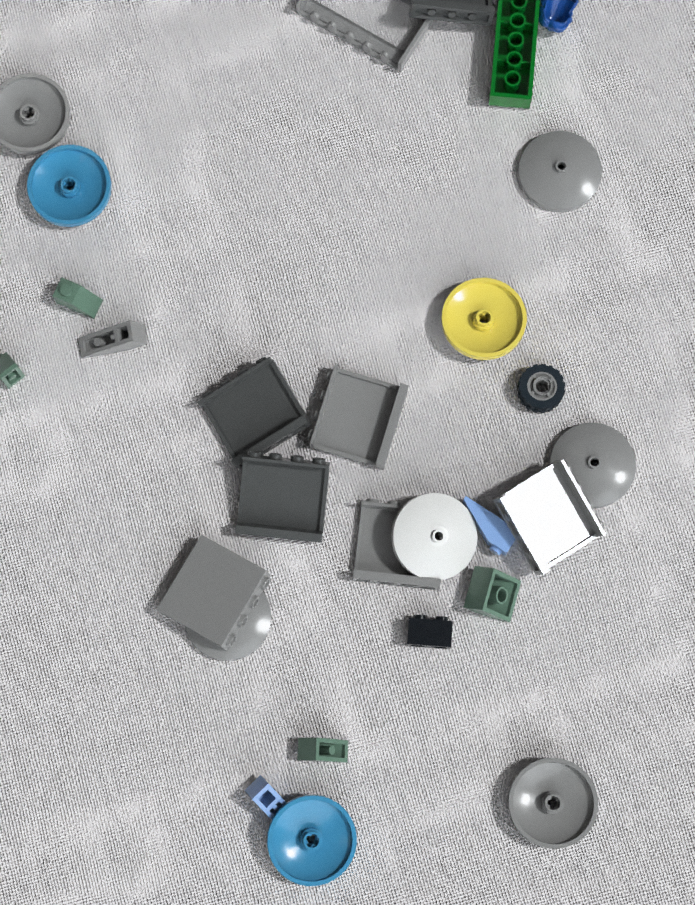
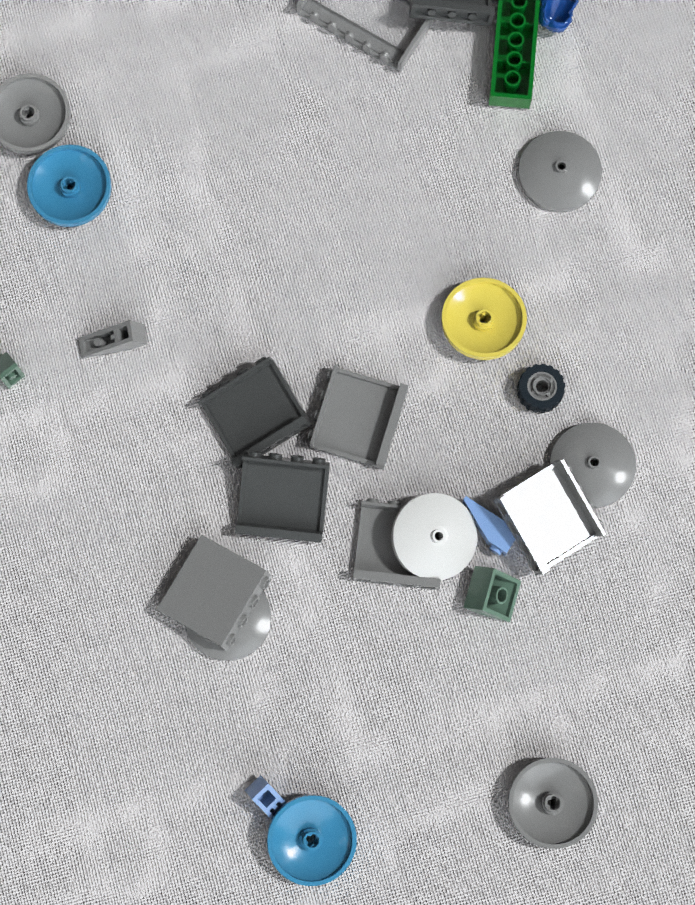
sand green slope [53,277,103,319] -> none
sand green slope [297,738,348,763] -> none
black brick [407,615,453,649] -> none

